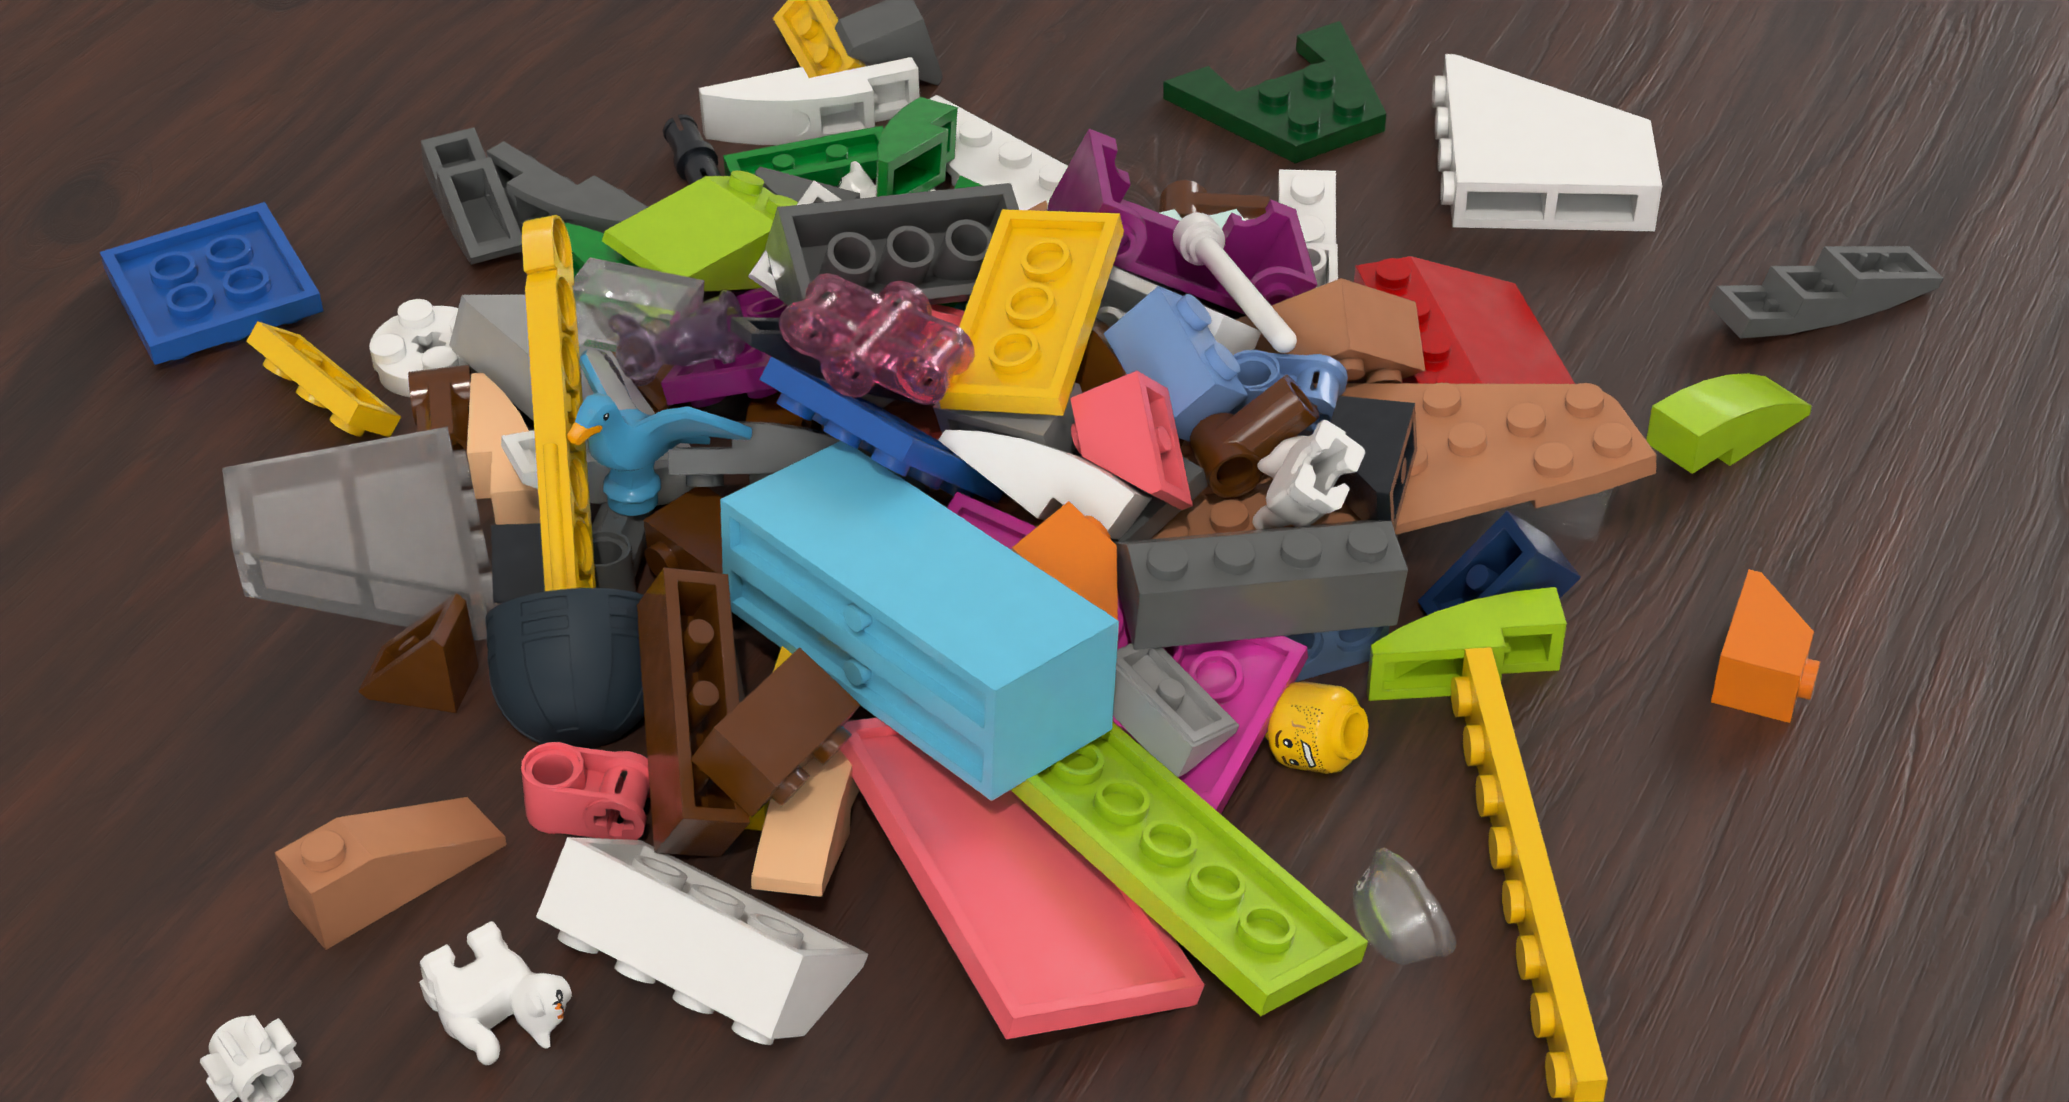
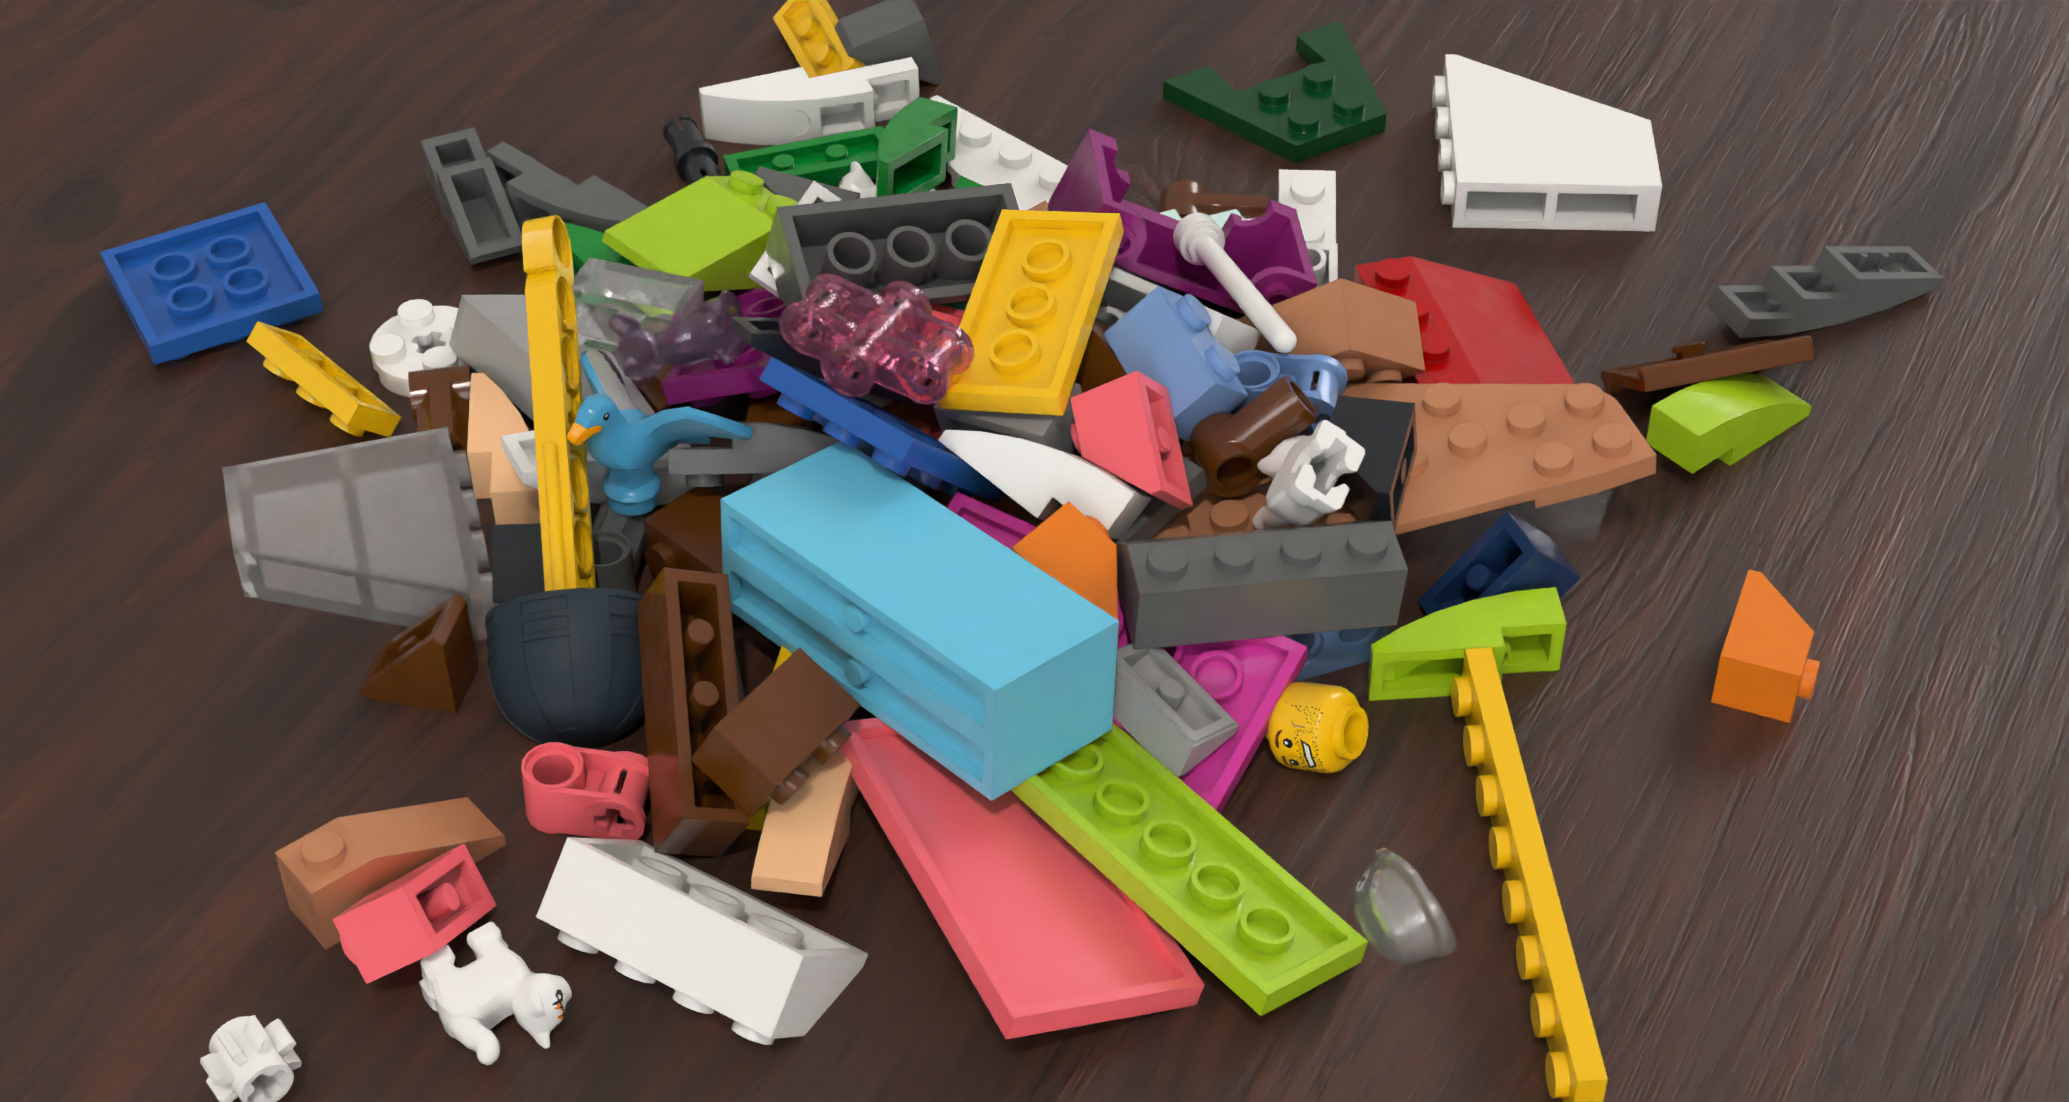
none -> coral slope [332,843,497,984]
none -> reddish brown door [1601,335,1814,394]

